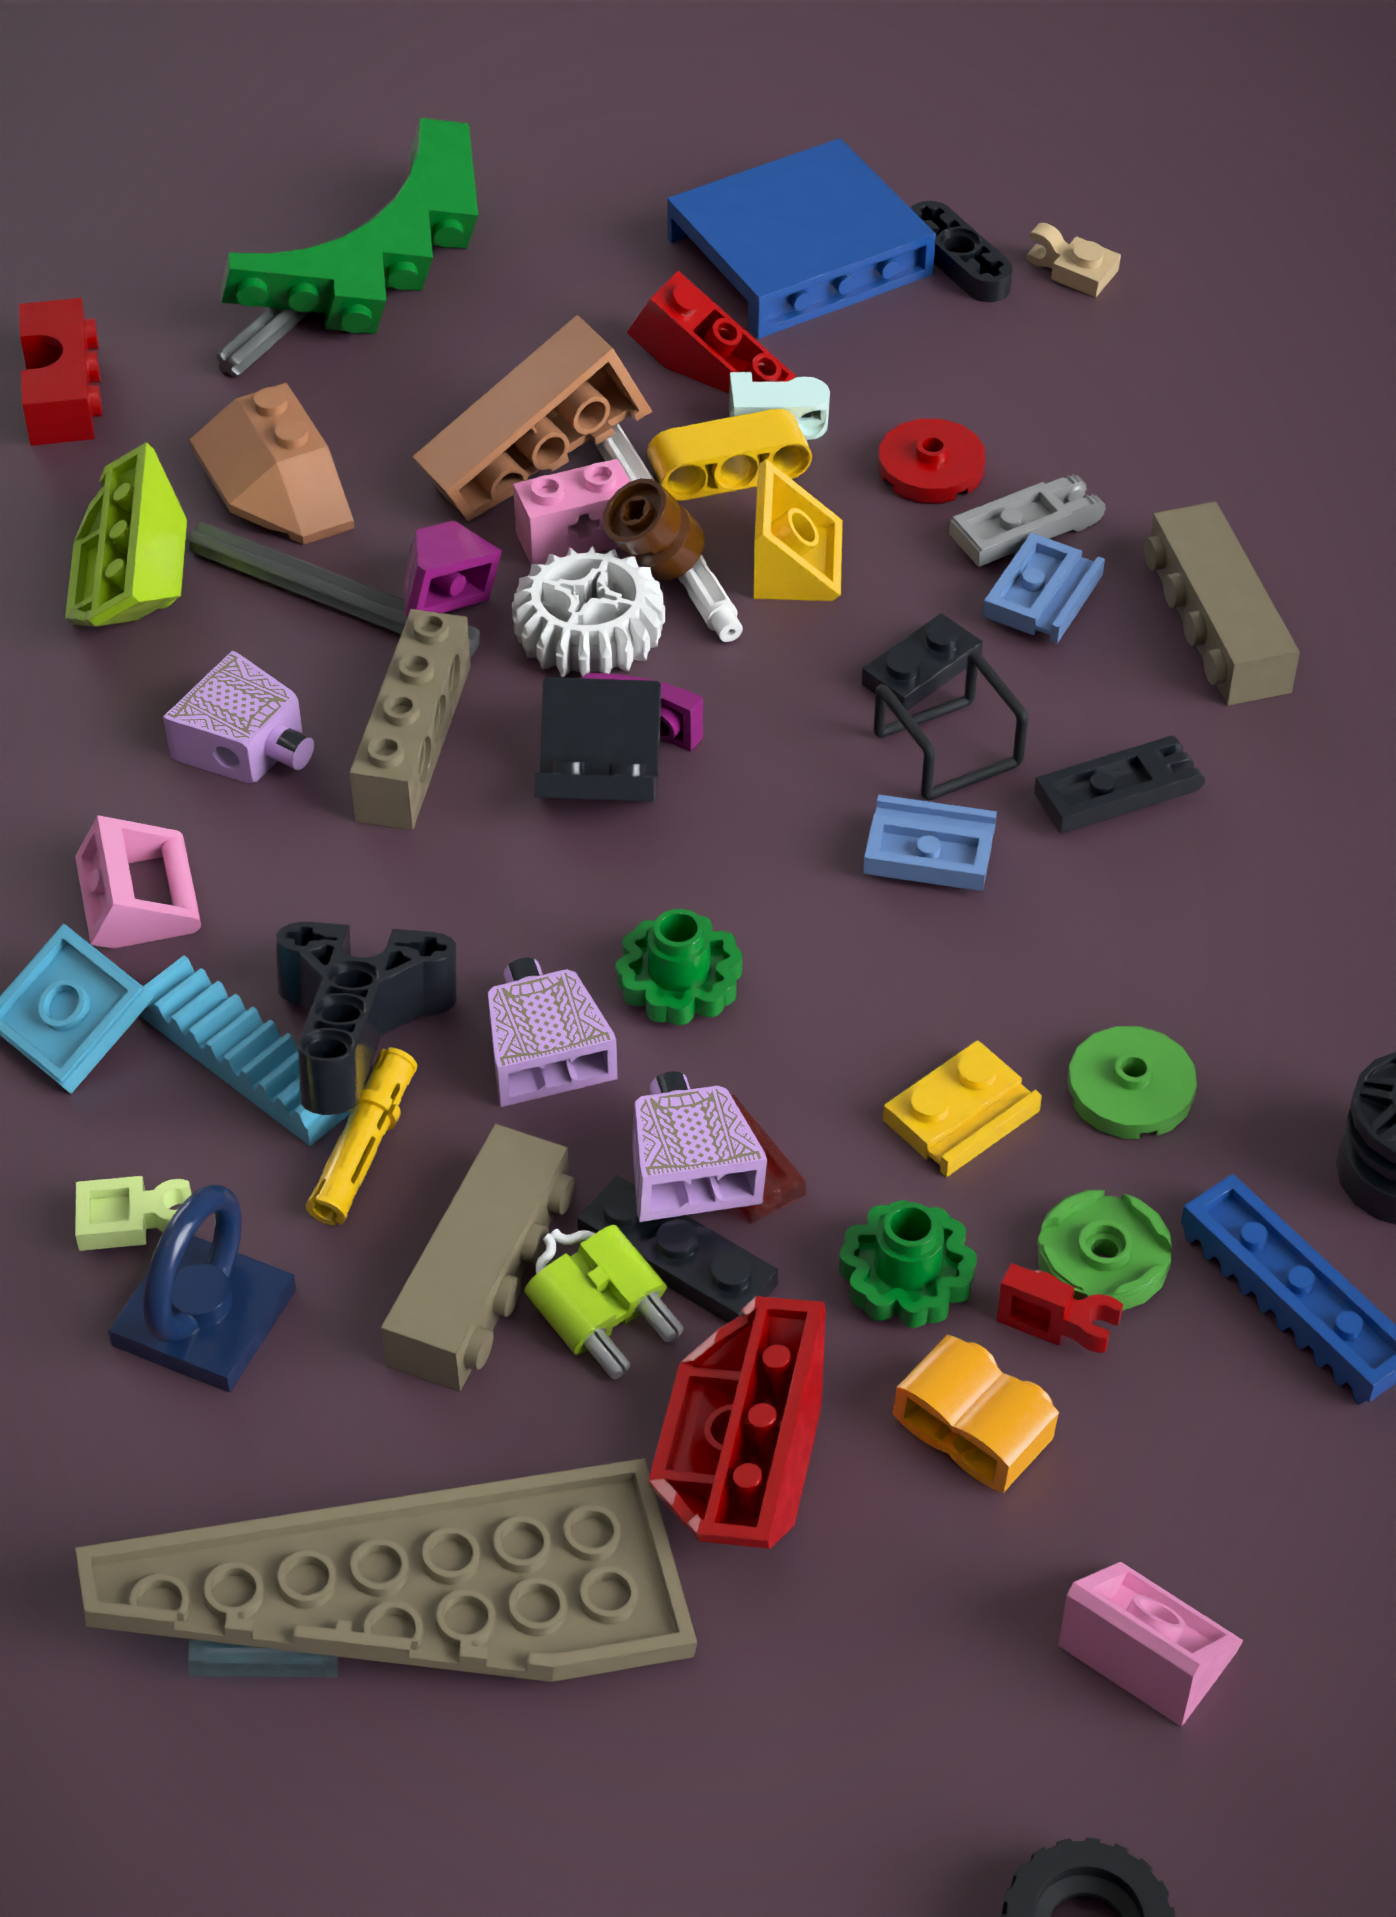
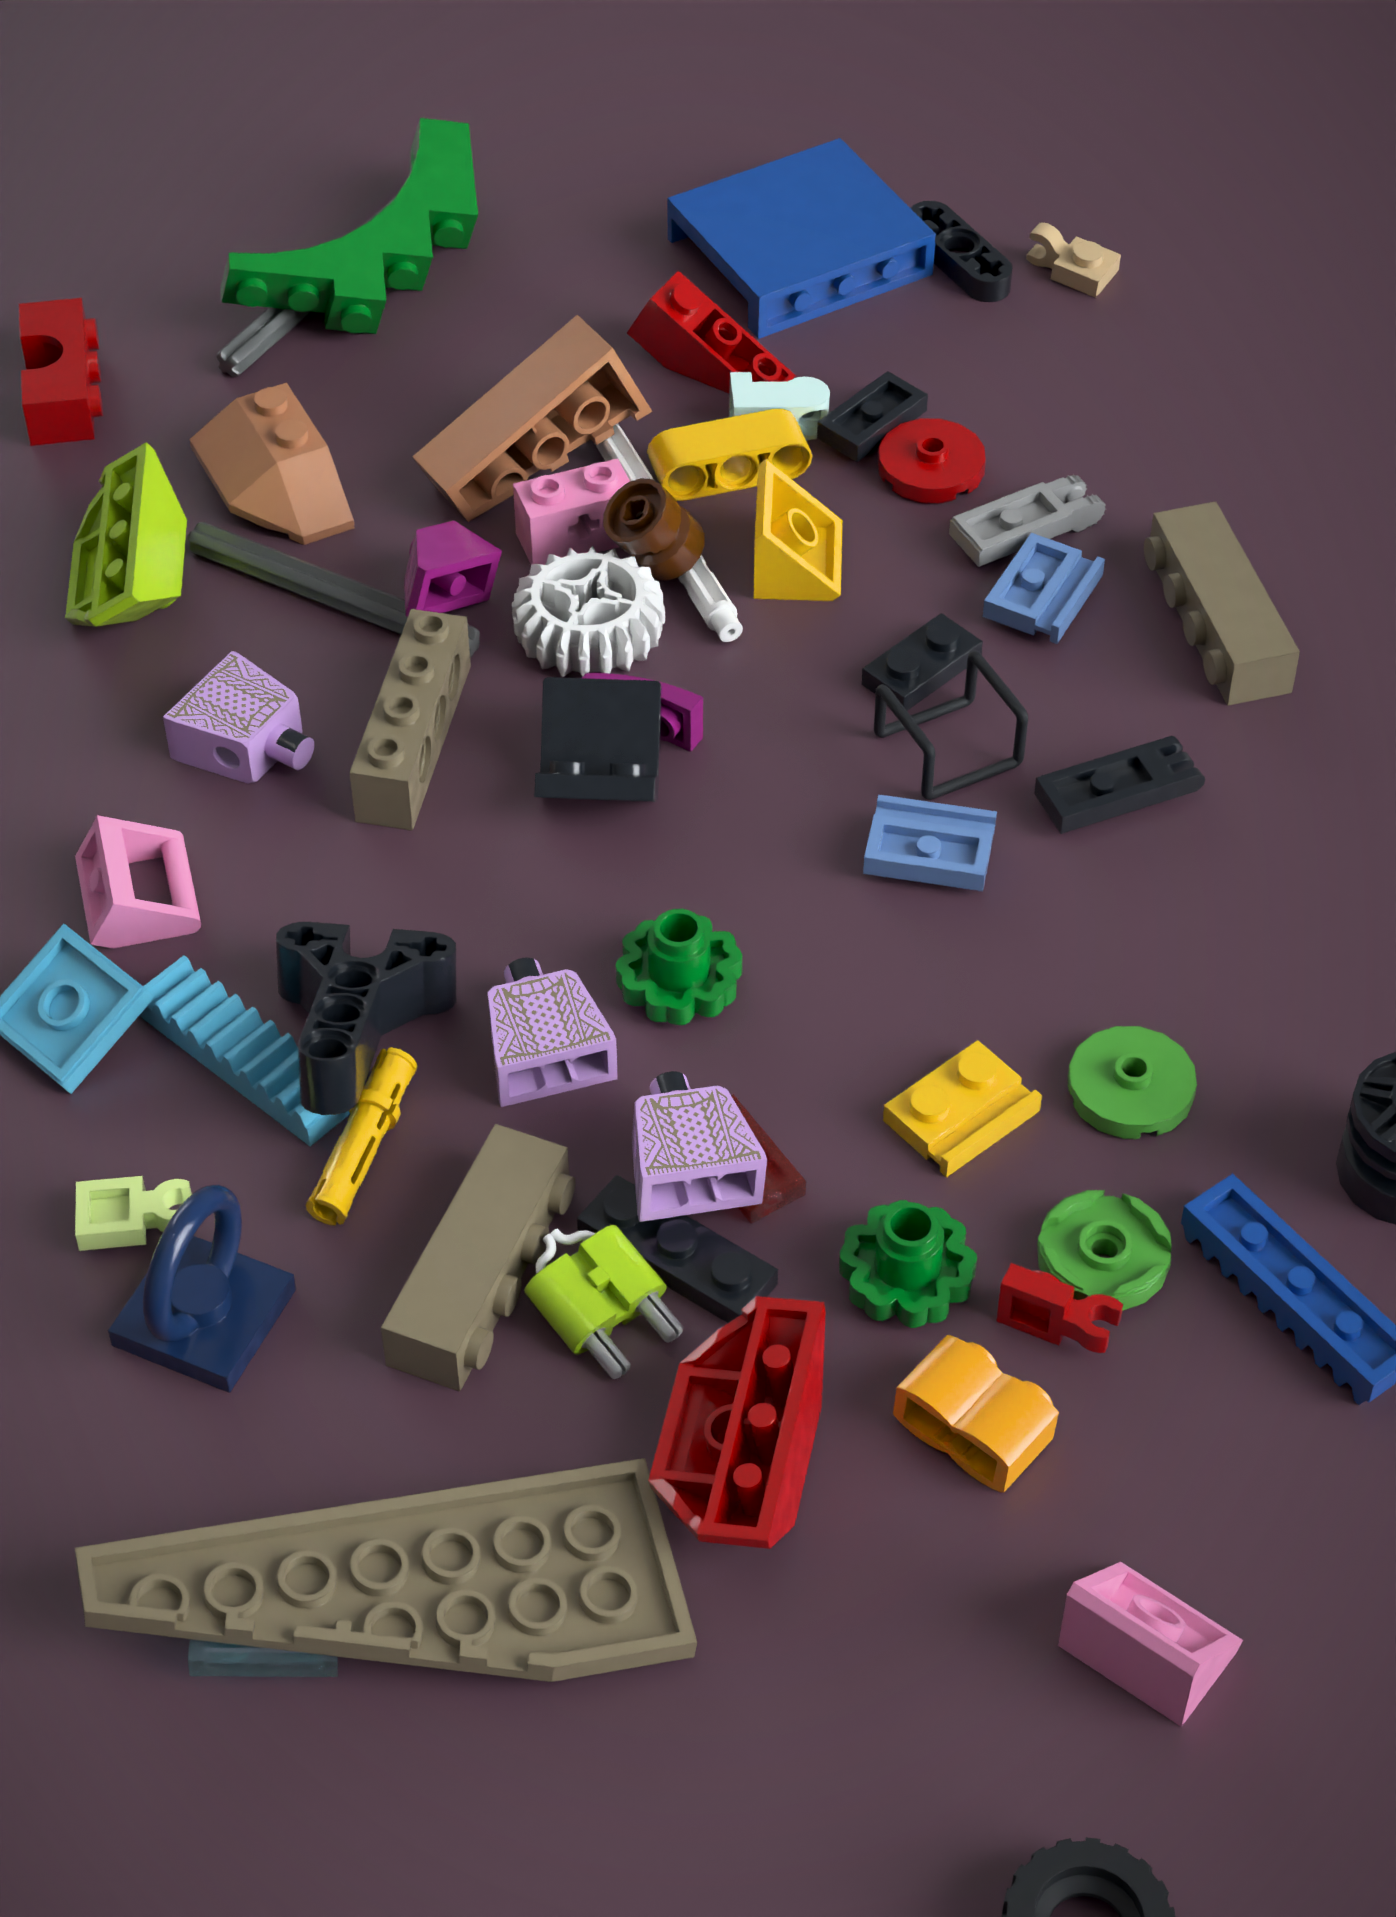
none -> black plate [817,371,928,462]

